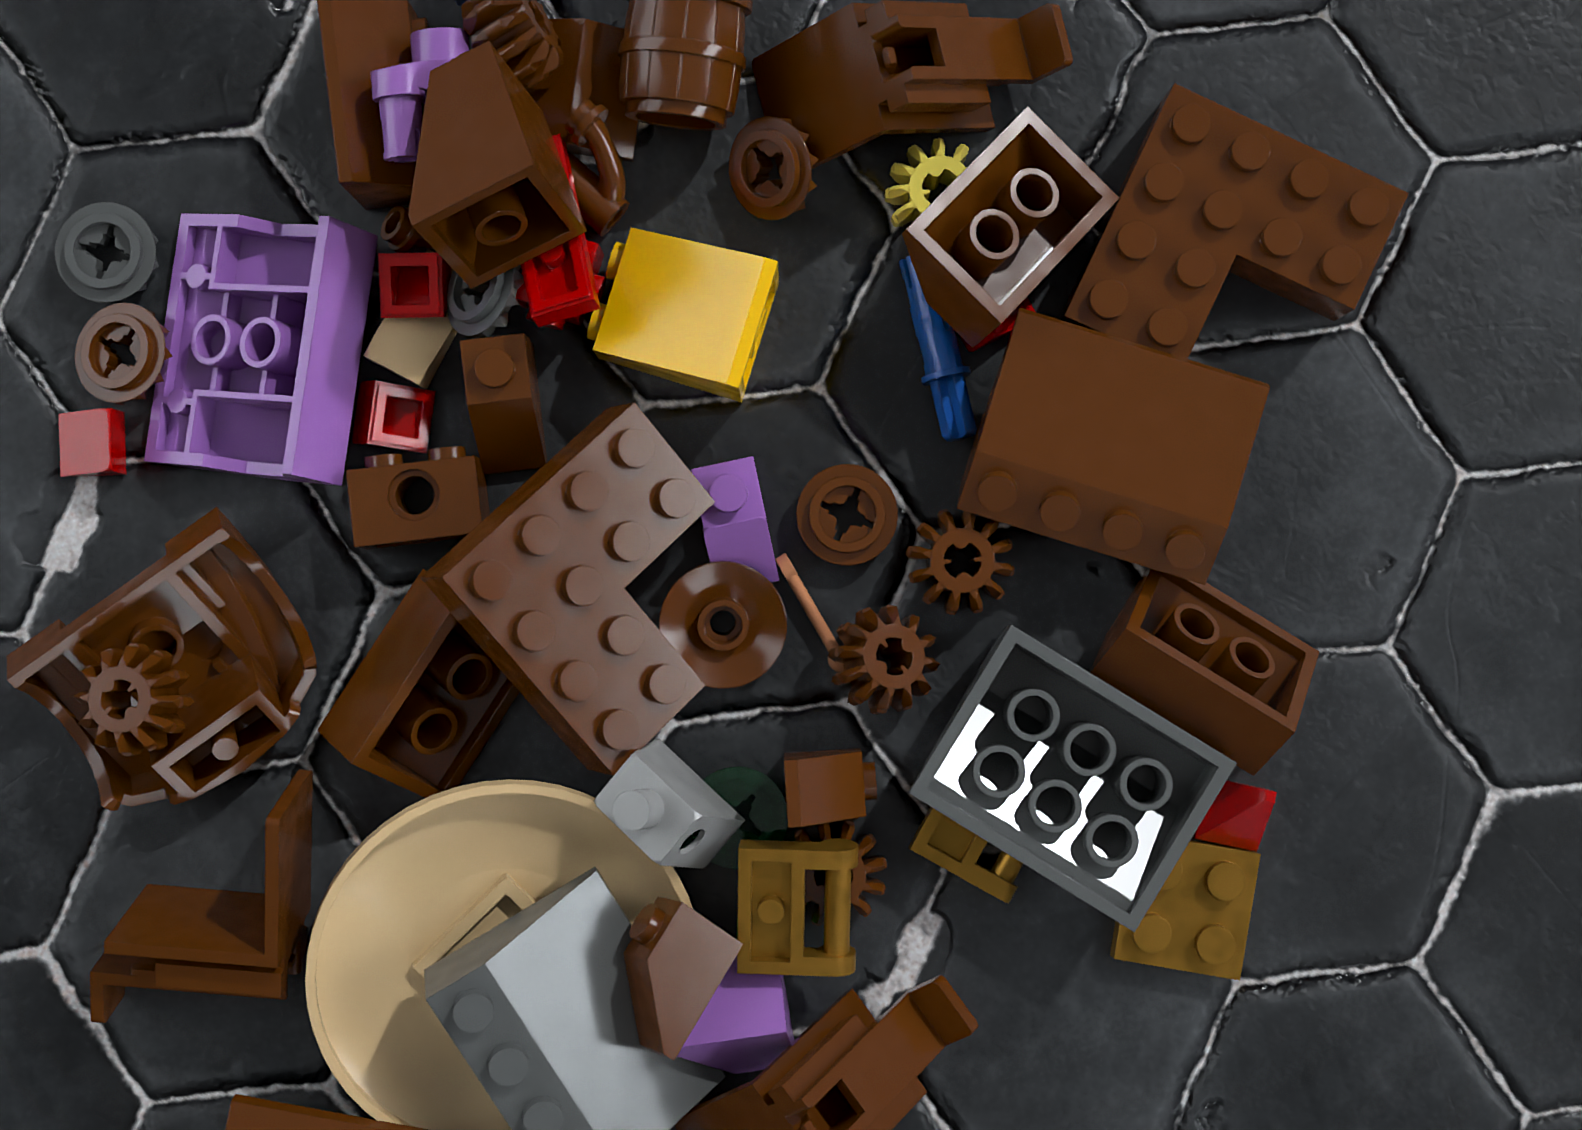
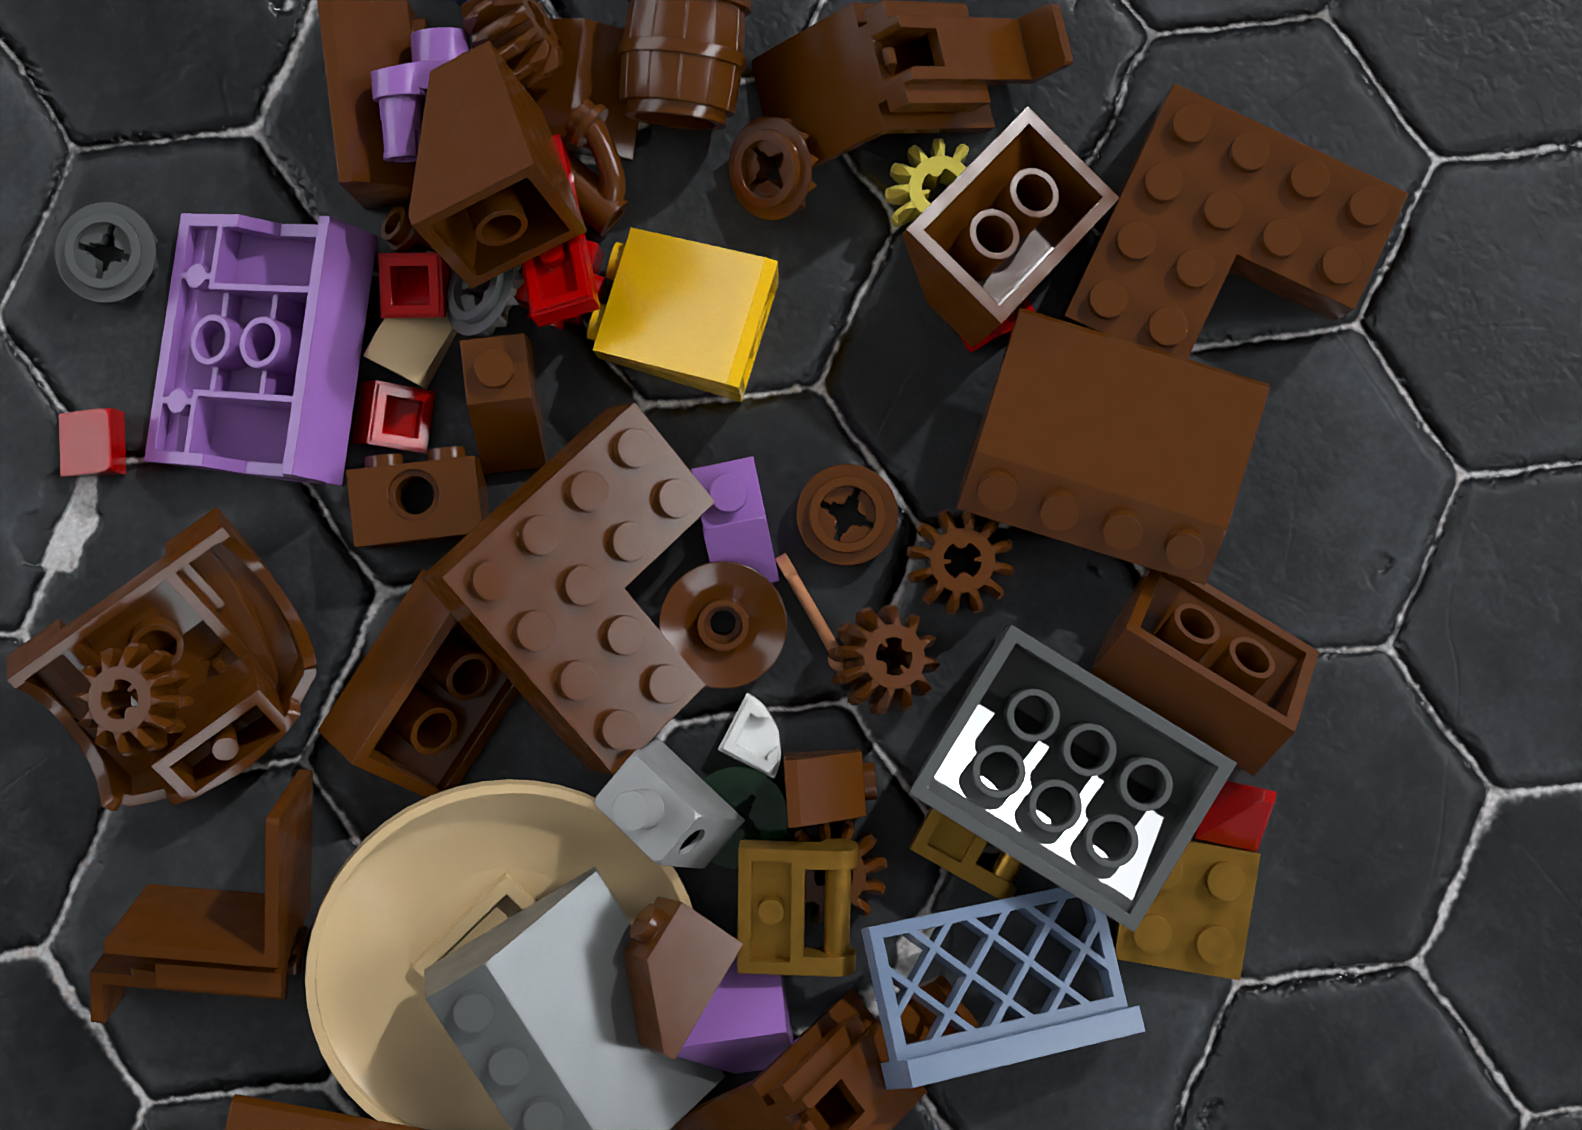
gear [75,303,173,405] -> none
blue axle [898,255,977,441] -> none
none -> white tile [718,692,781,779]
none -> sand blue fence [861,887,1145,1090]

